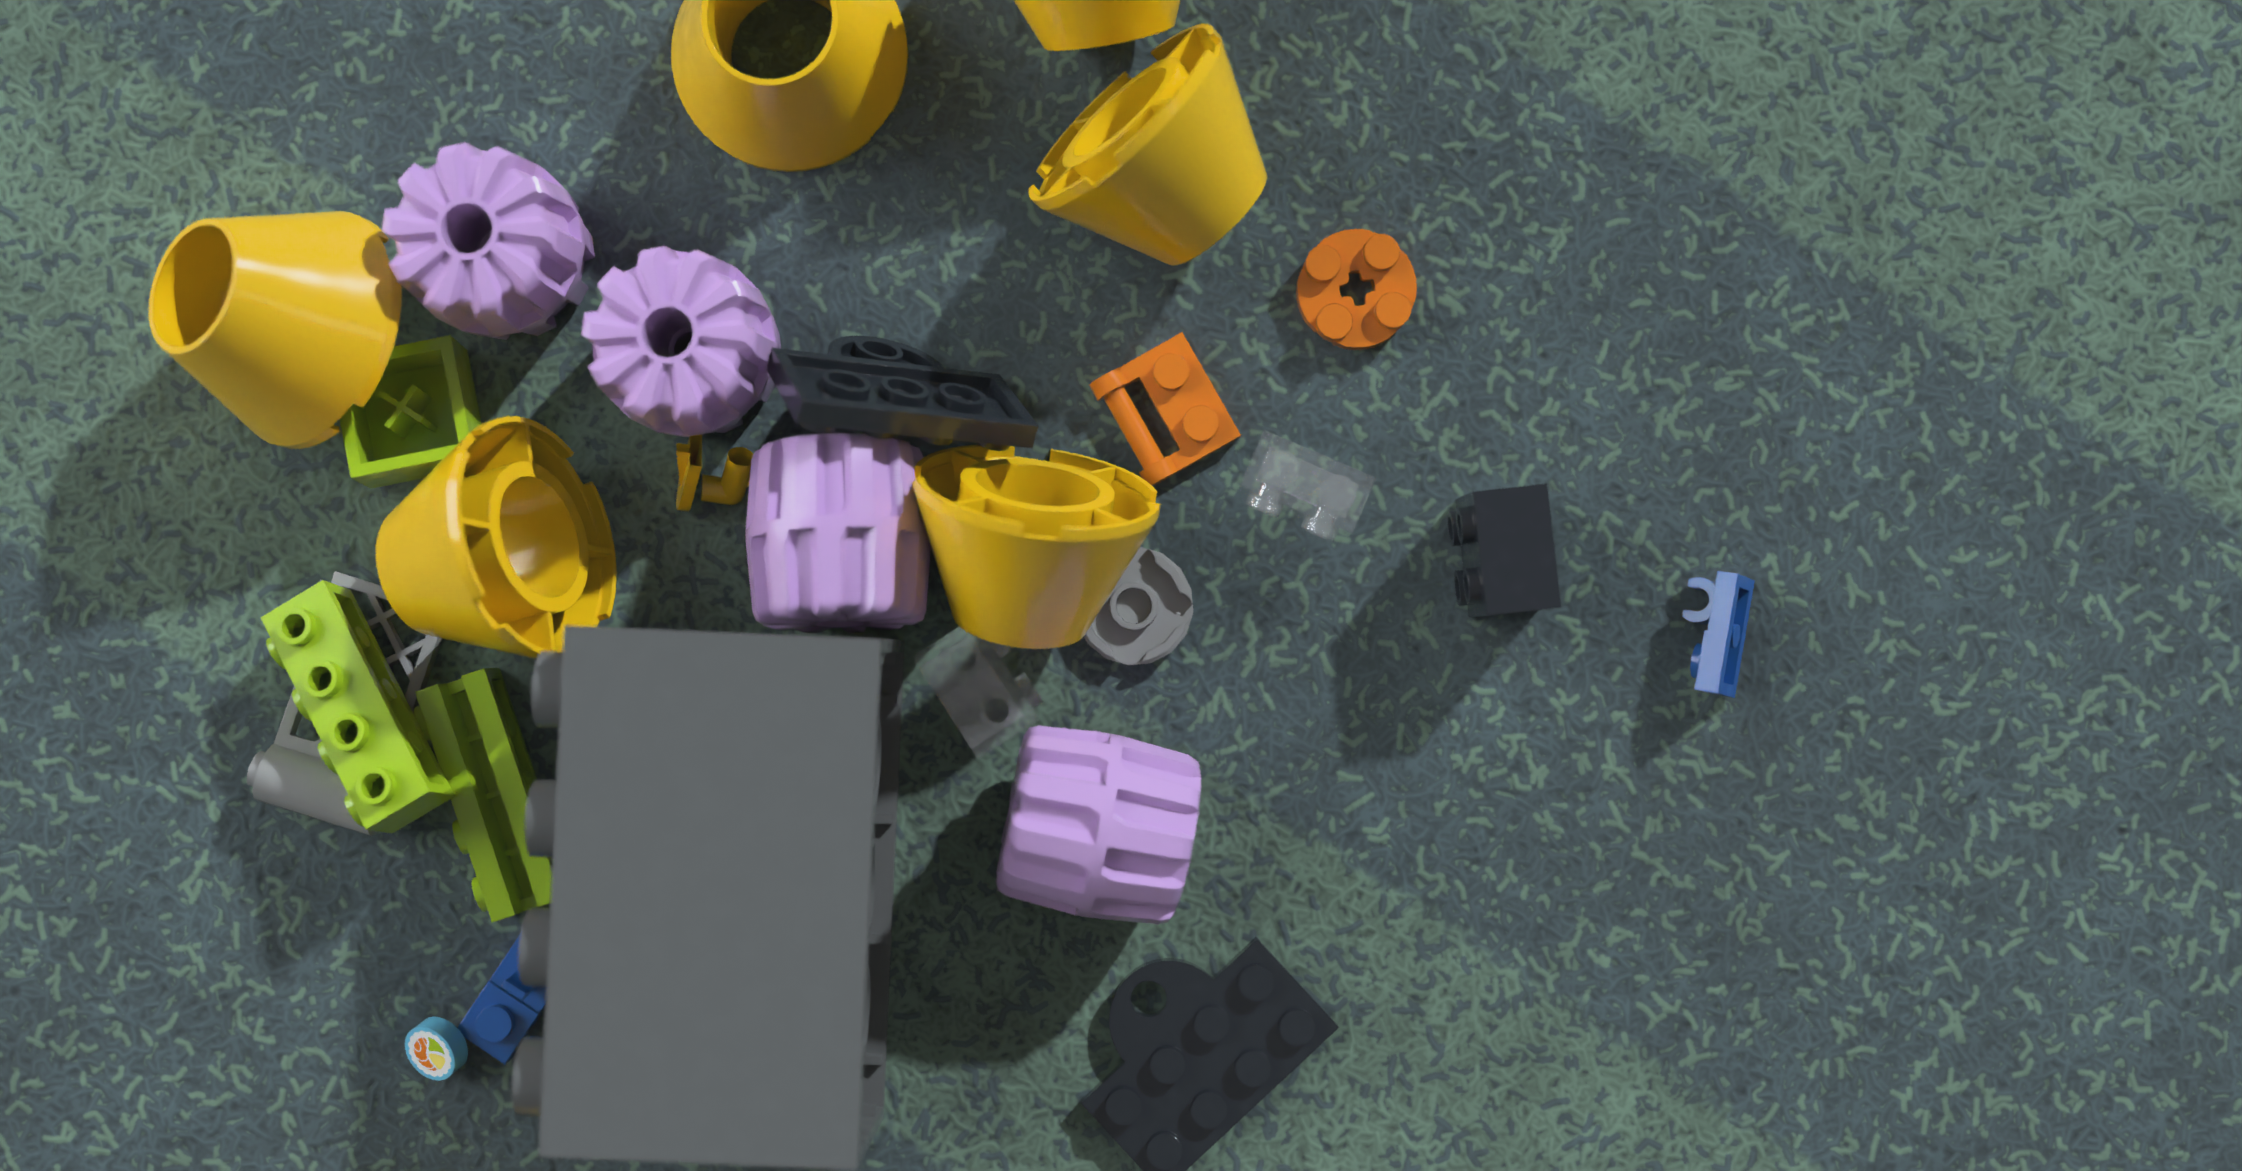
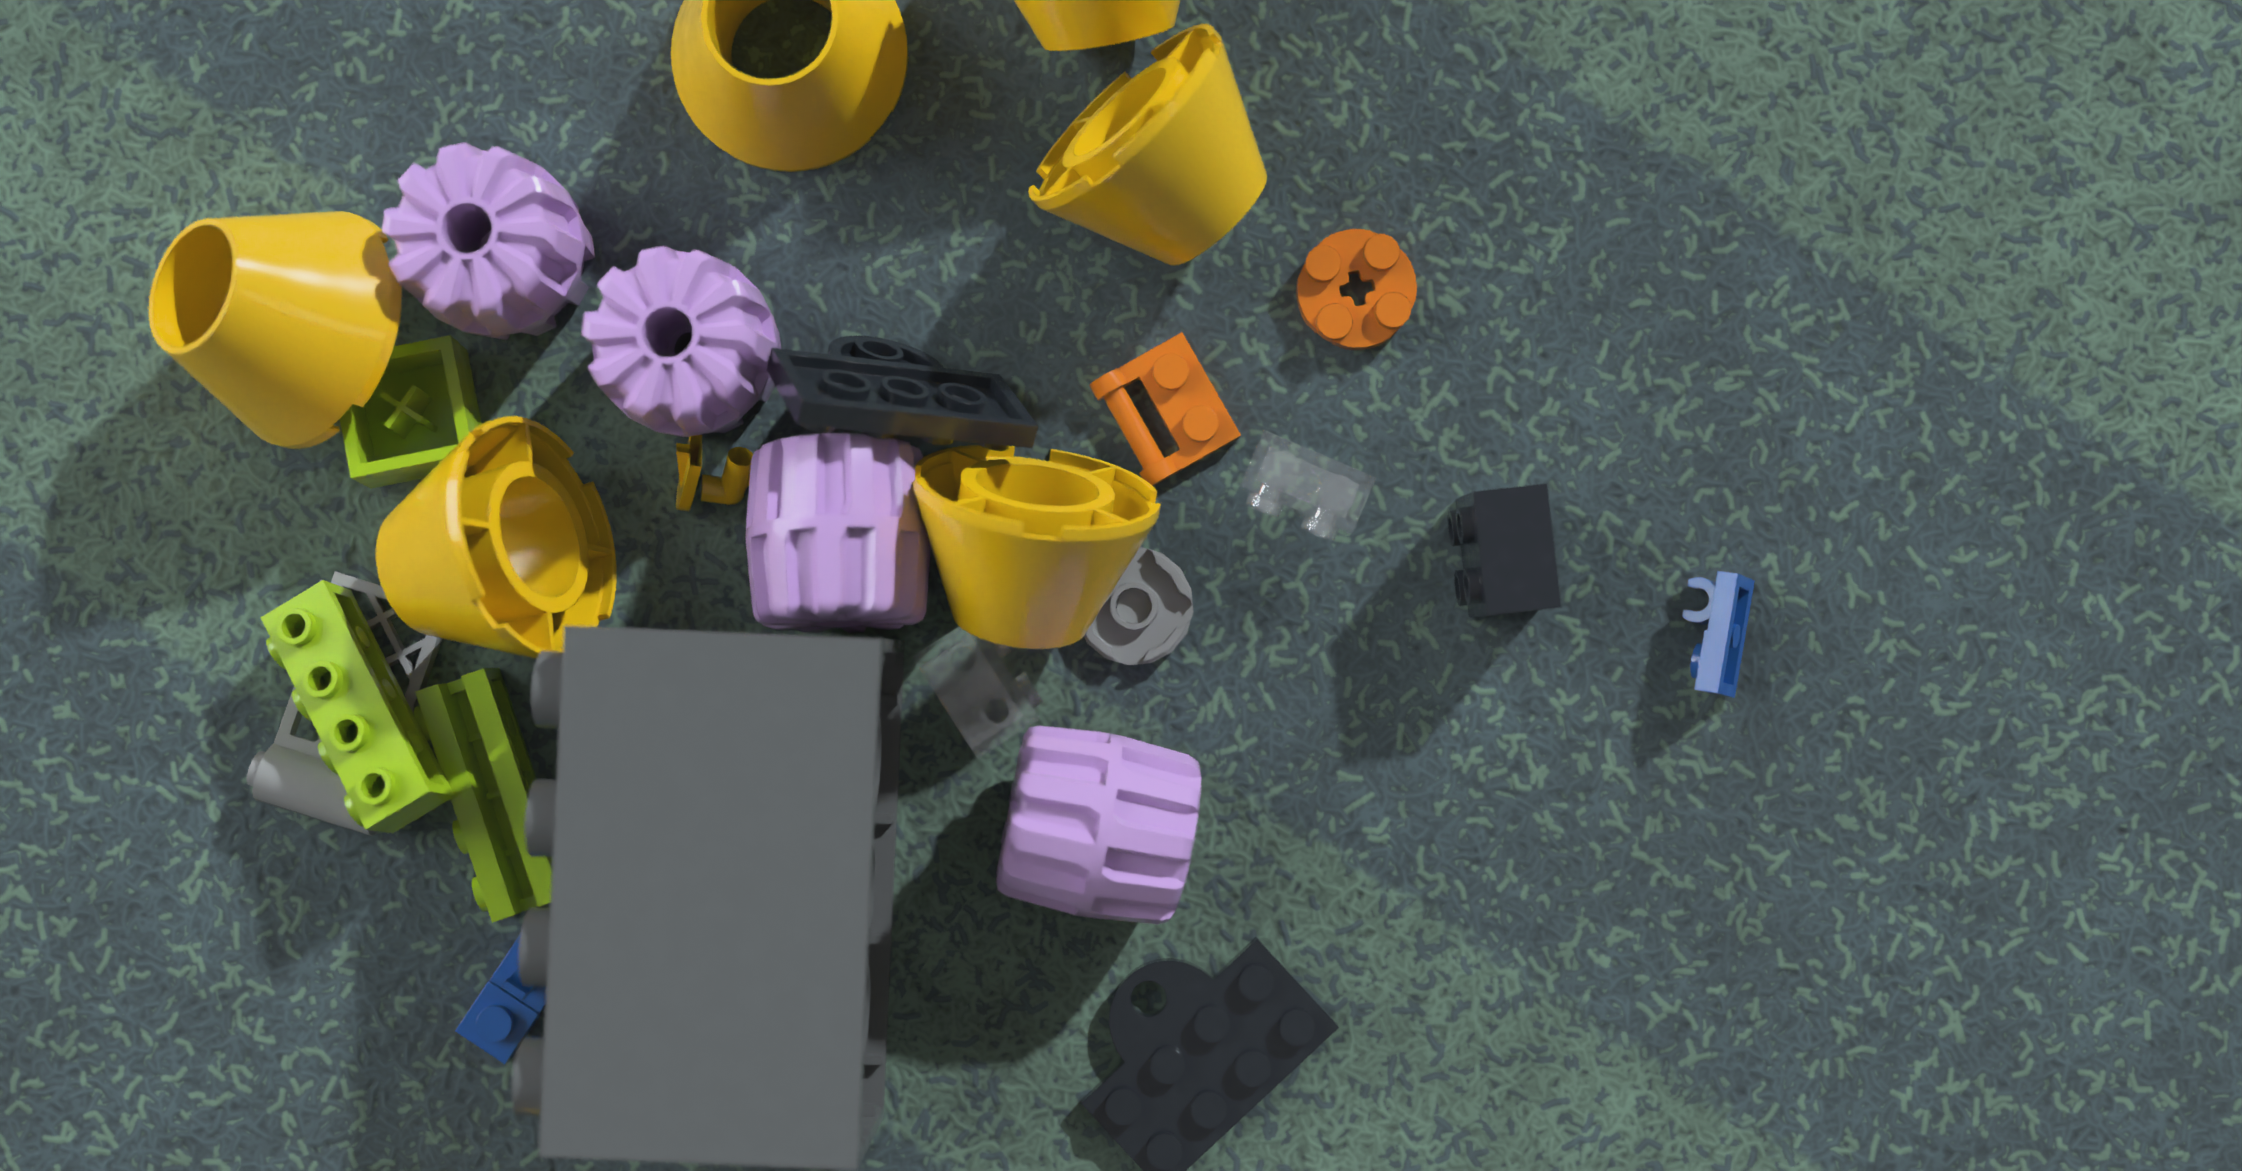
tile [405,1017,468,1081] -> none

